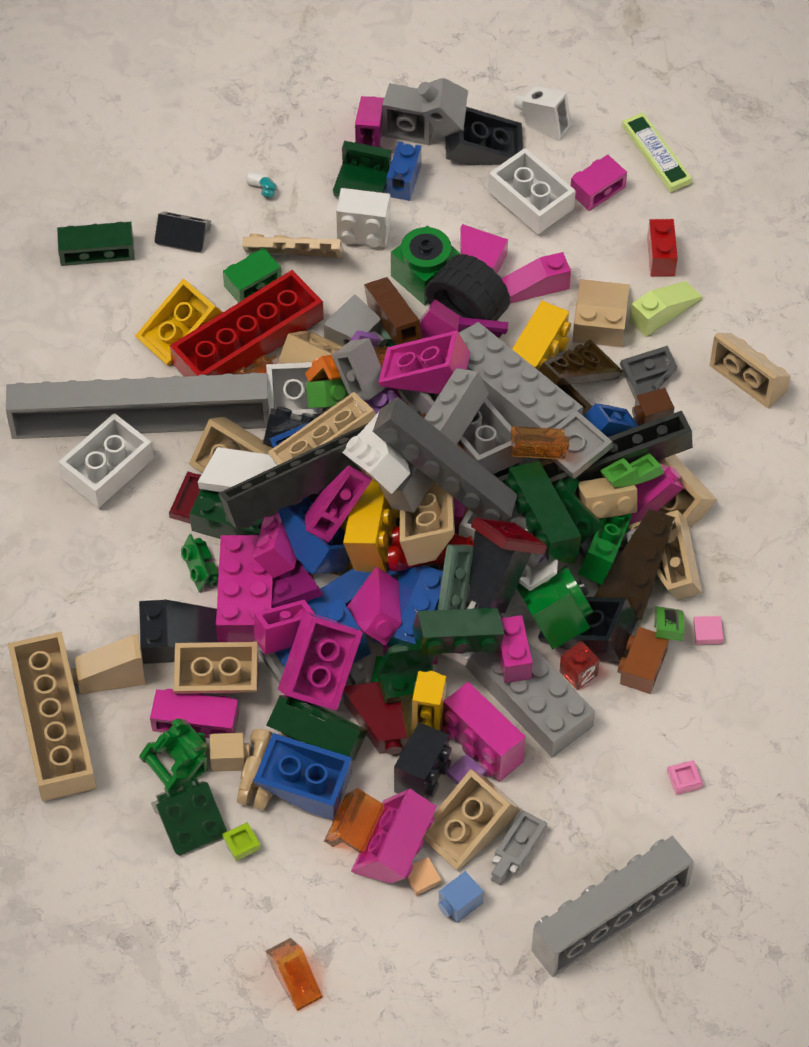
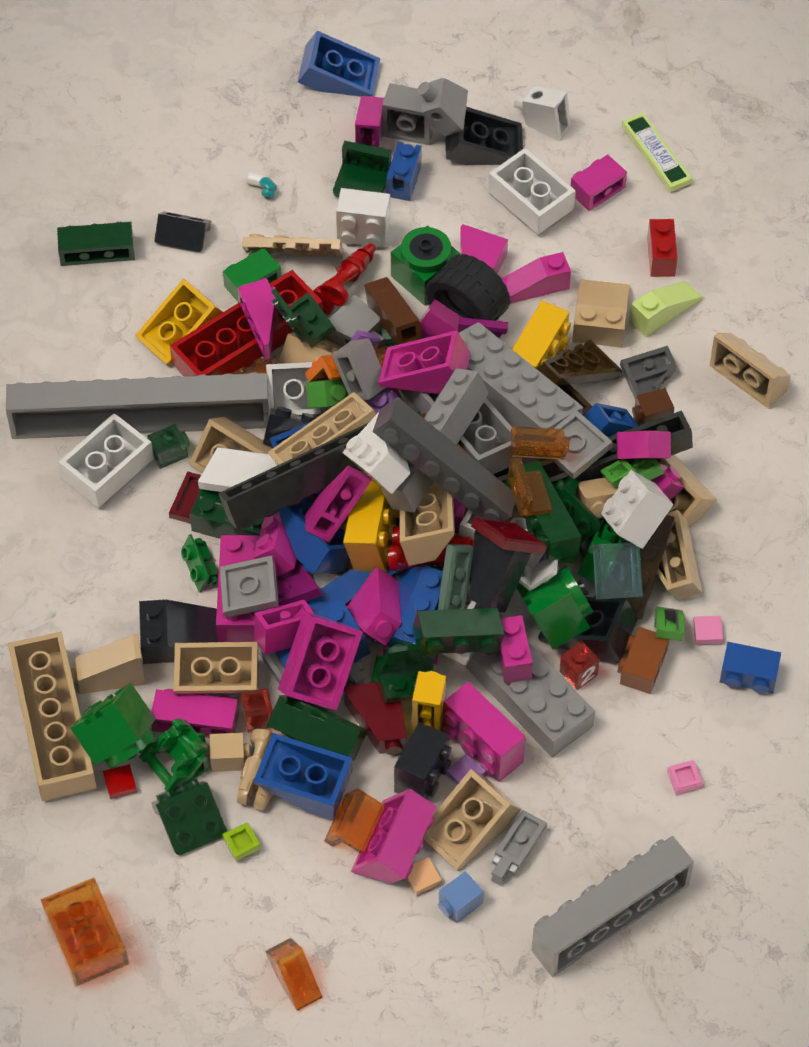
none -> clear orange brick [40,878,129,987]
none -> green piece [70,683,156,767]
none -> red tile [103,764,137,799]
none -> clear green brick [147,424,190,469]
none -> light grey plate [220,555,279,618]
none -> dark pink slope [238,278,276,360]
none -> clear red brick [240,688,273,733]
none -> dark green bracket [271,288,336,348]
none -> blue slope [297,30,381,97]
none -> red piece [313,243,377,315]
none -> clear orange panel [508,457,552,516]
none -> clear light blue tile [593,543,643,599]
none -> white brick [601,470,674,549]
none -> dark pink slope [617,431,671,459]
none -> blue brick [719,641,782,693]

